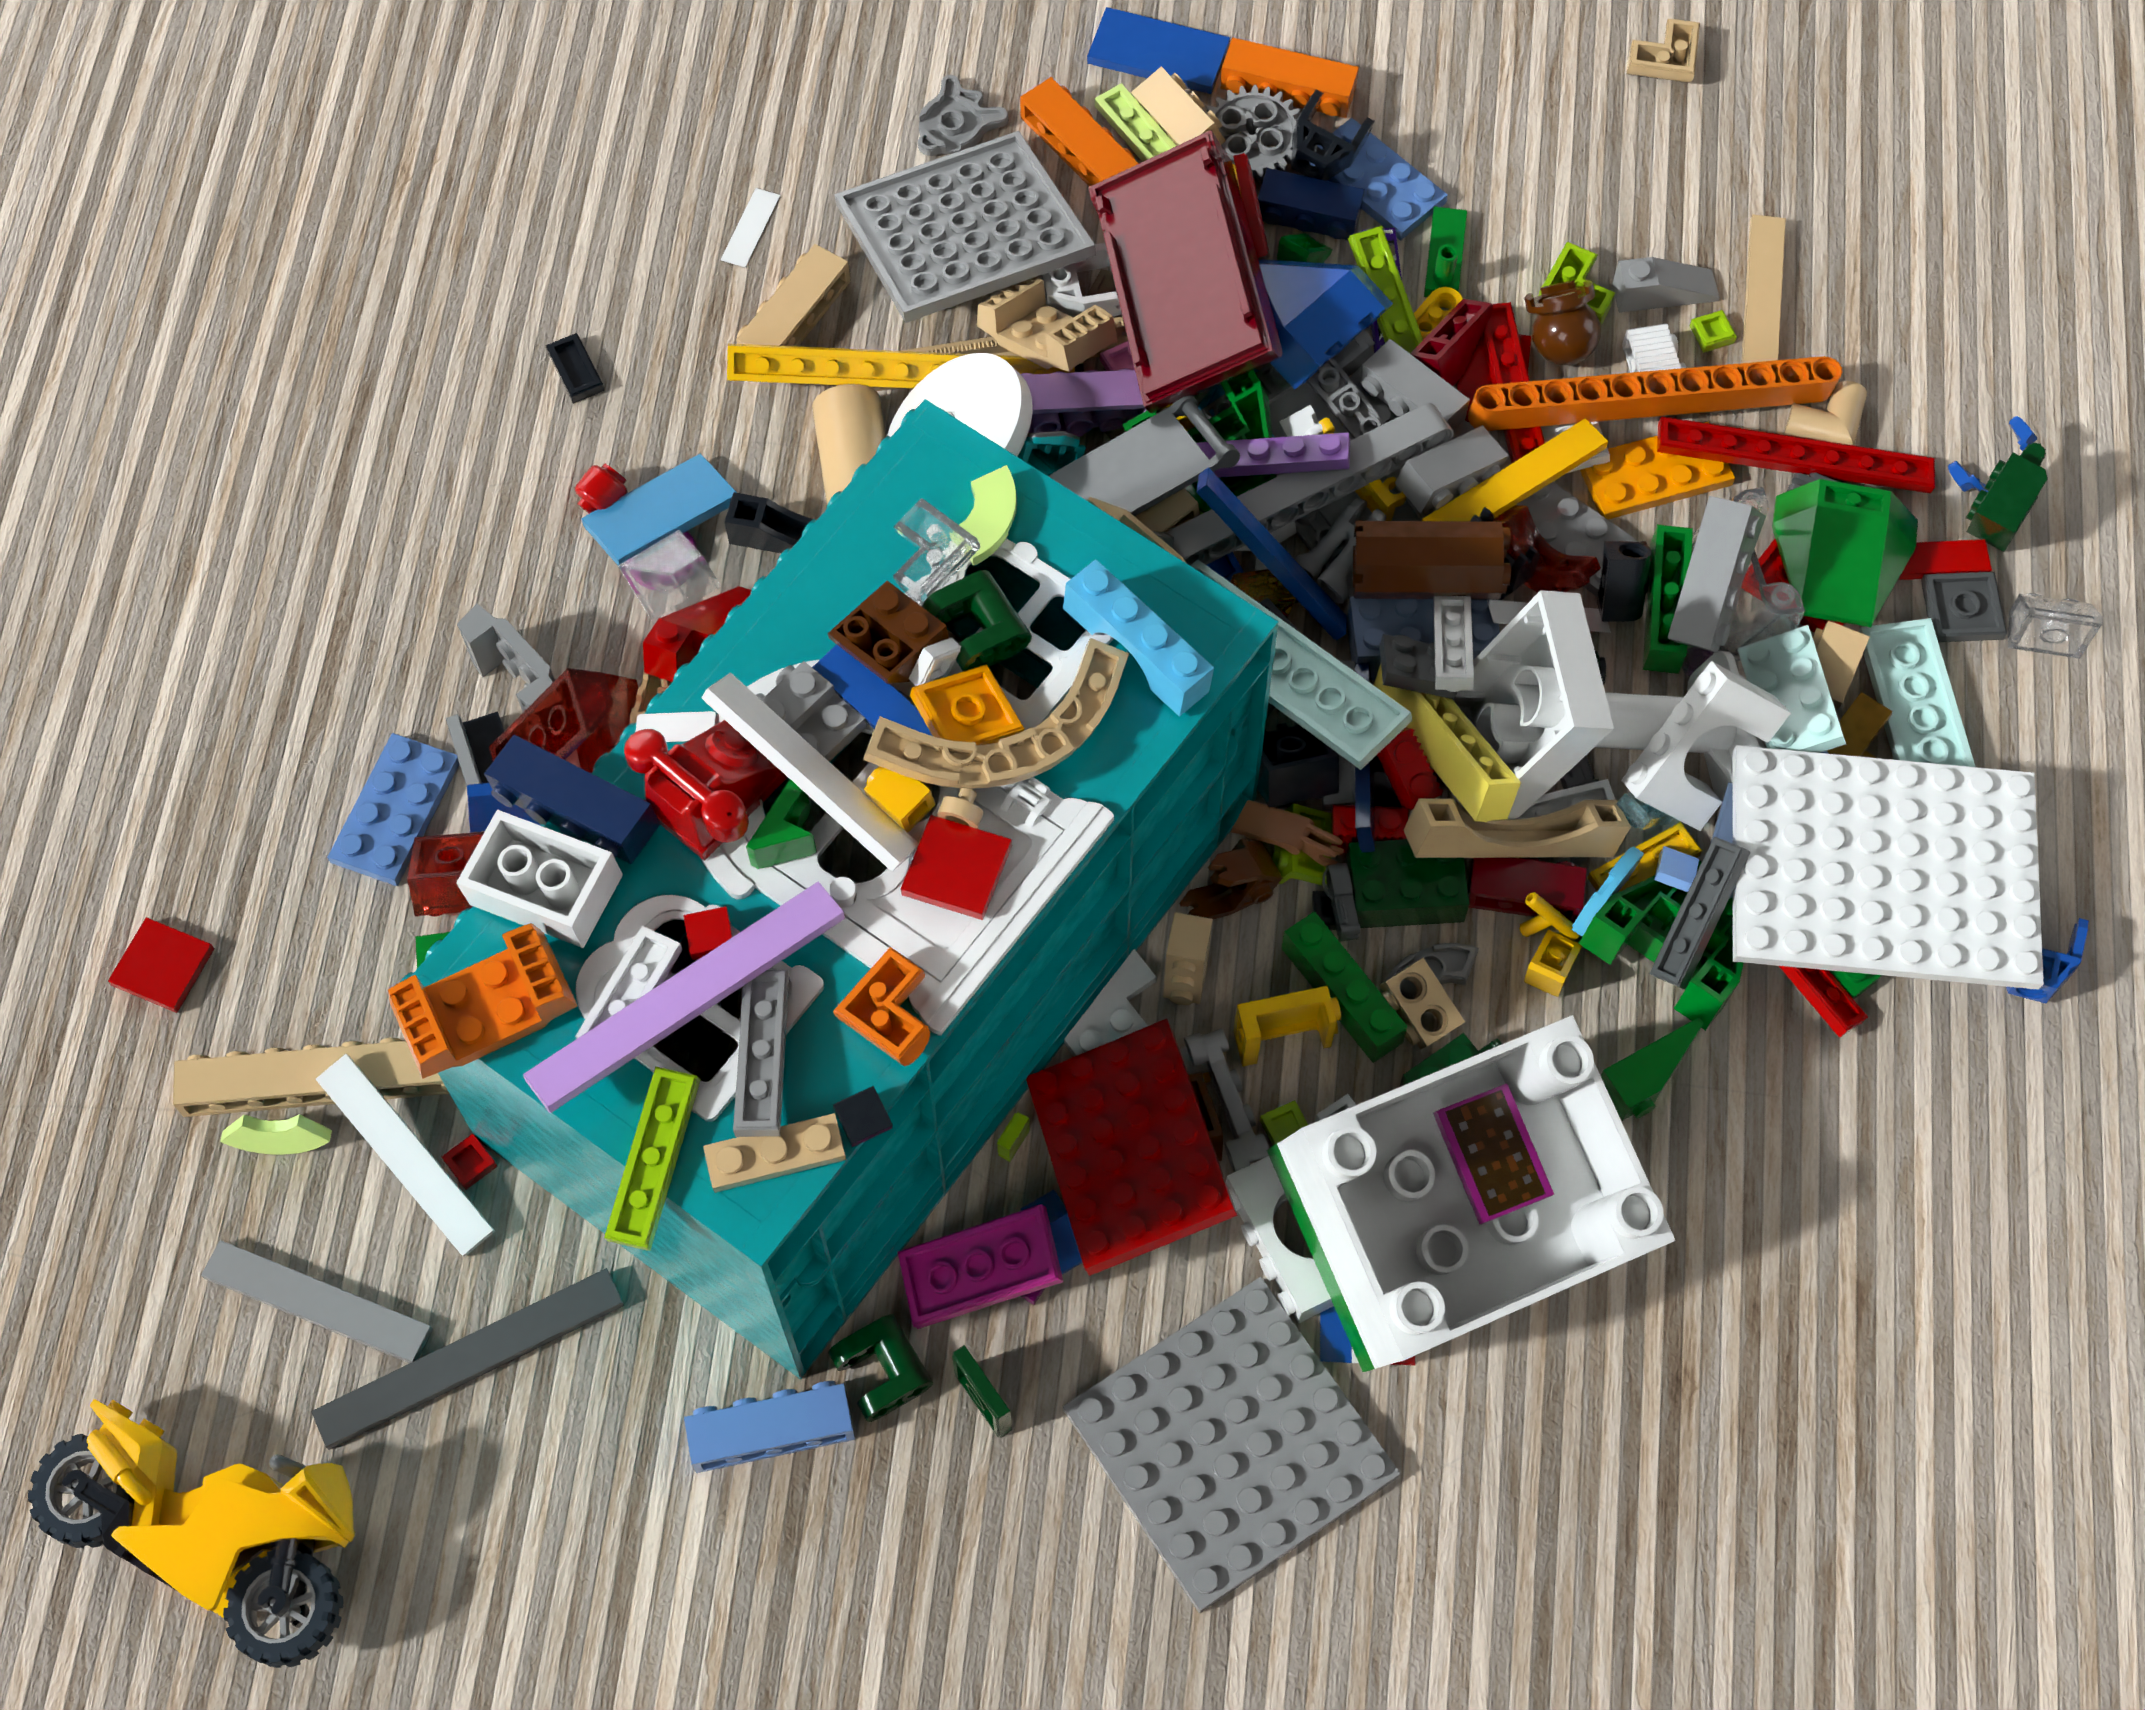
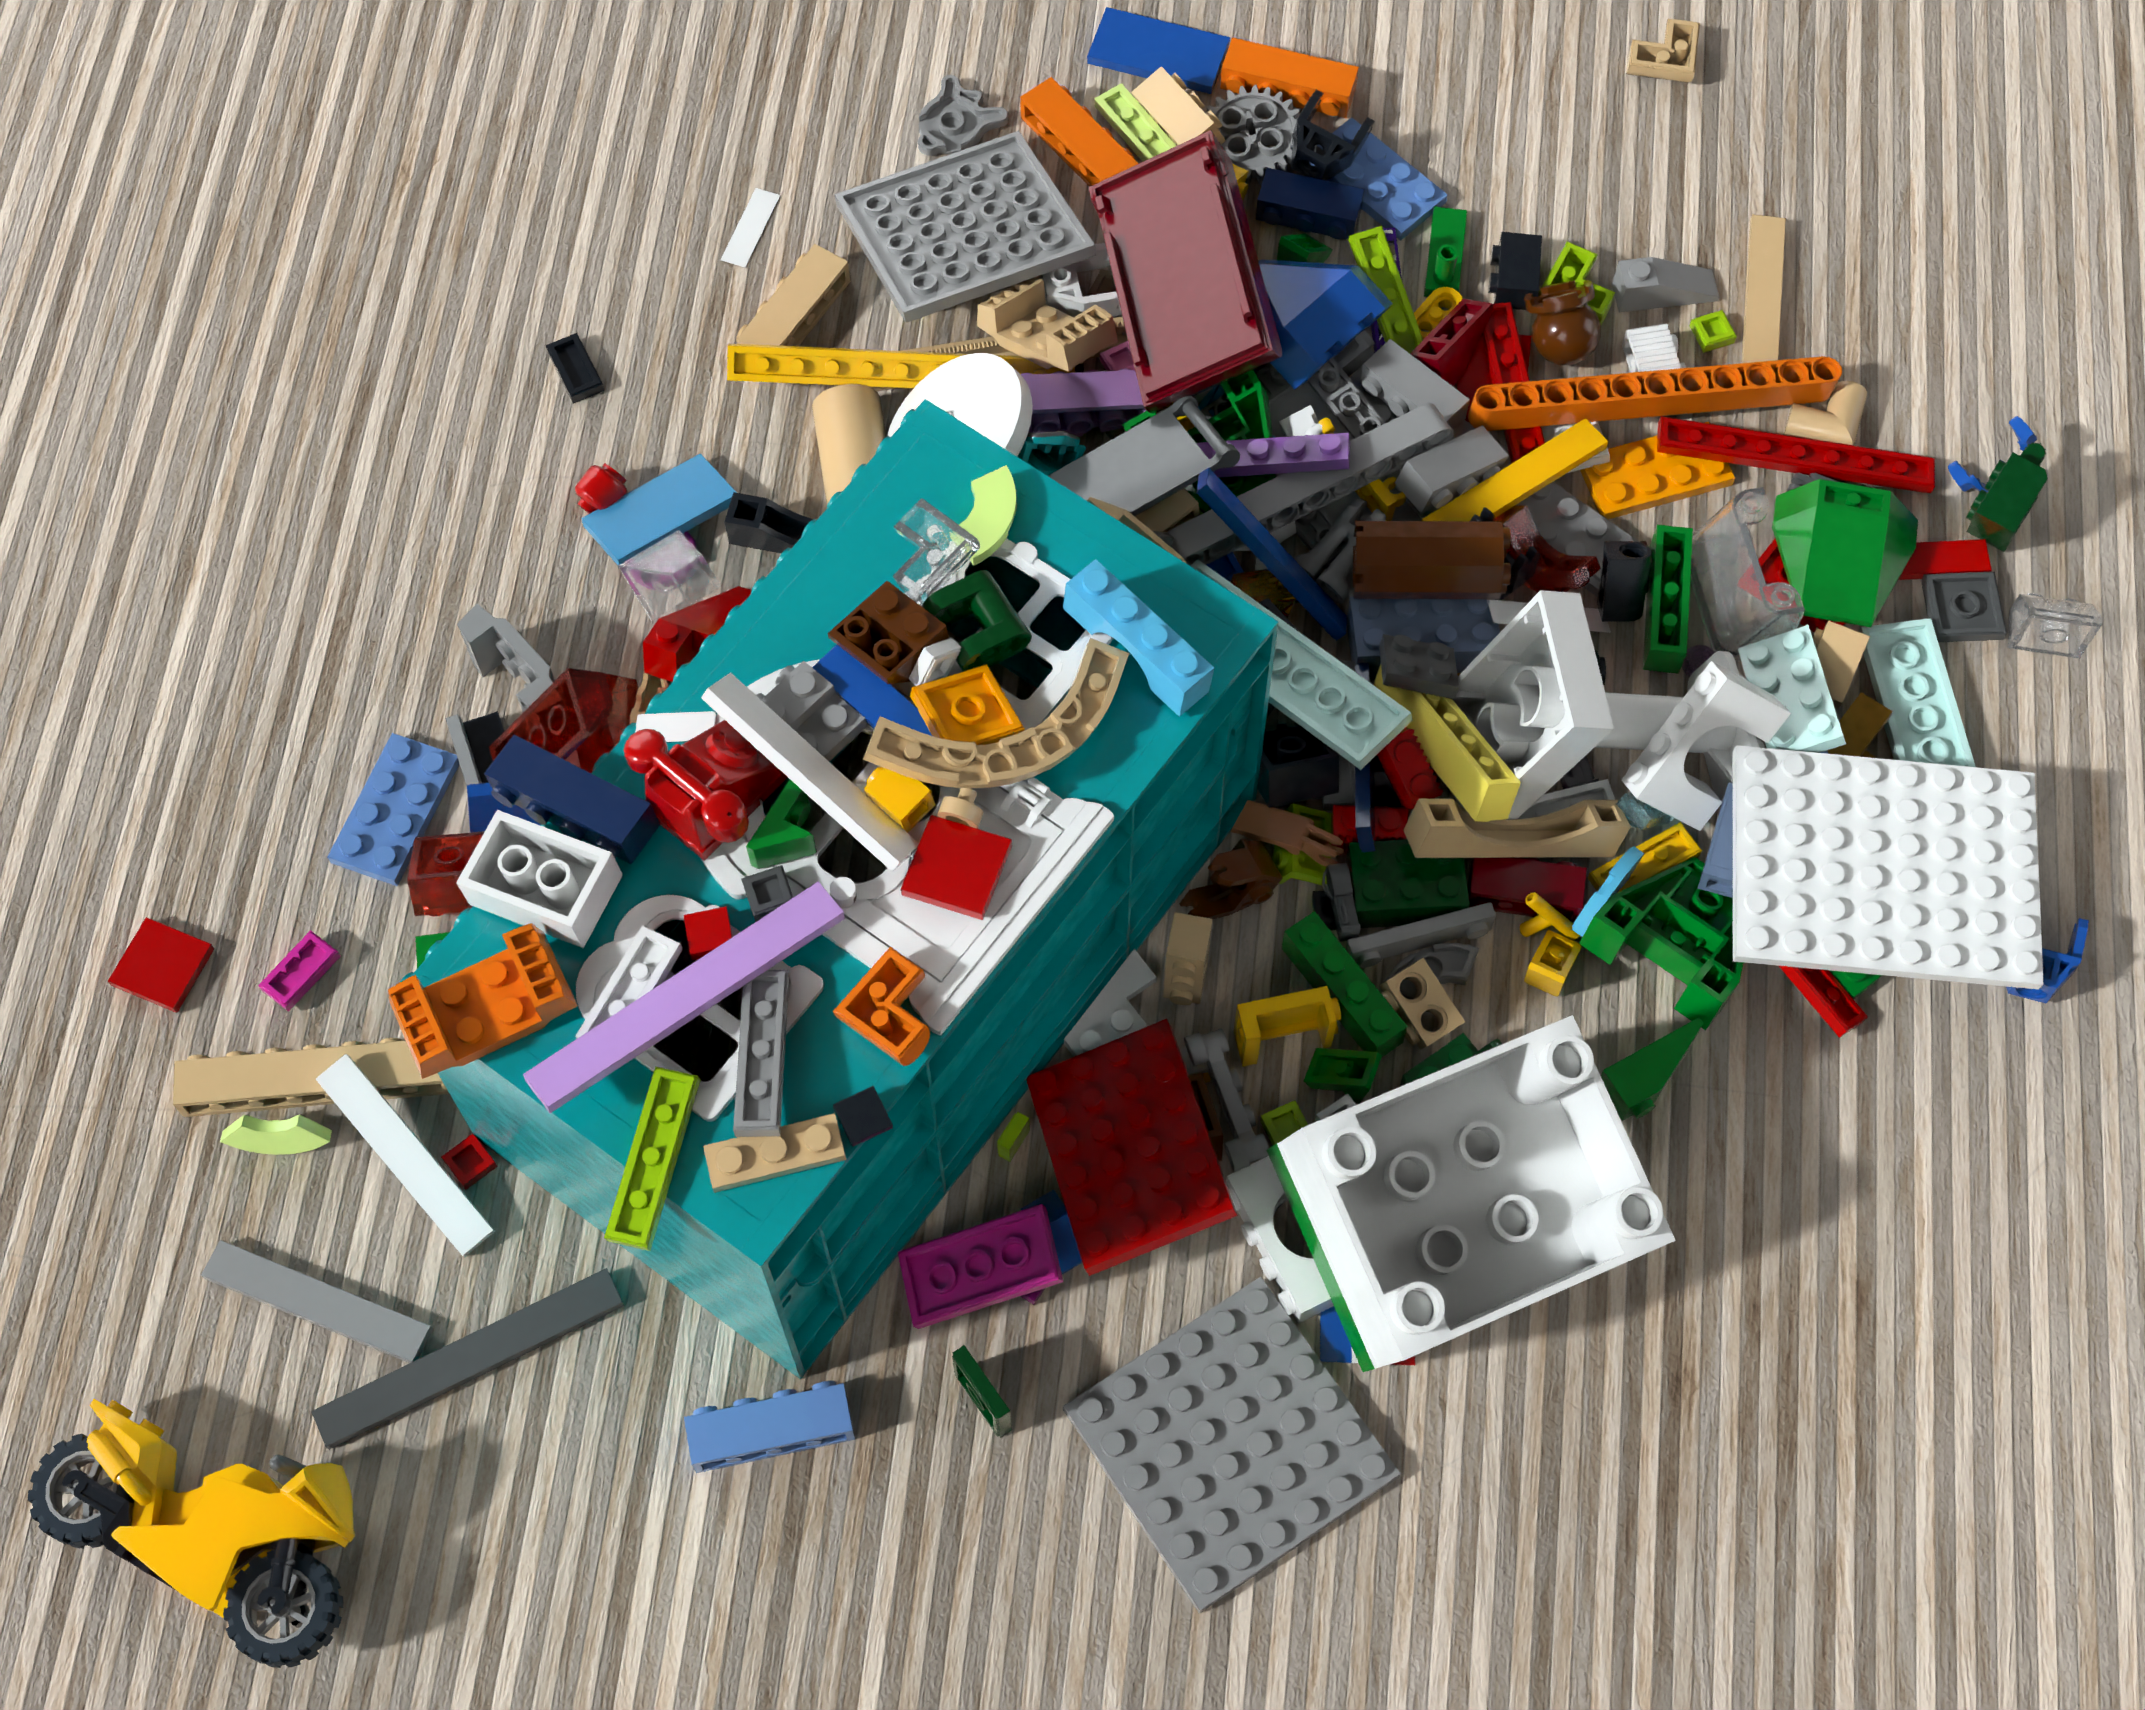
dark green connector [828,1314,933,1422] -> none
red tile [1233,153,1270,261] -> none
tile [1433,1083,1554,1225] -> none
white plate [1434,596,1474,692] -> none
dark grey tile [1649,837,1751,990] -> none
light blue tile [1654,846,1699,892] -> none
light grey wedge [1668,496,1766,653] -> none
none -> dark pink plate [258,930,341,1012]
none -> dark grey tile [741,865,793,922]
none -> green slope [1303,1048,1382,1104]
none -> light grey plate [1346,902,1496,968]
none -> black brick [1488,232,1542,310]

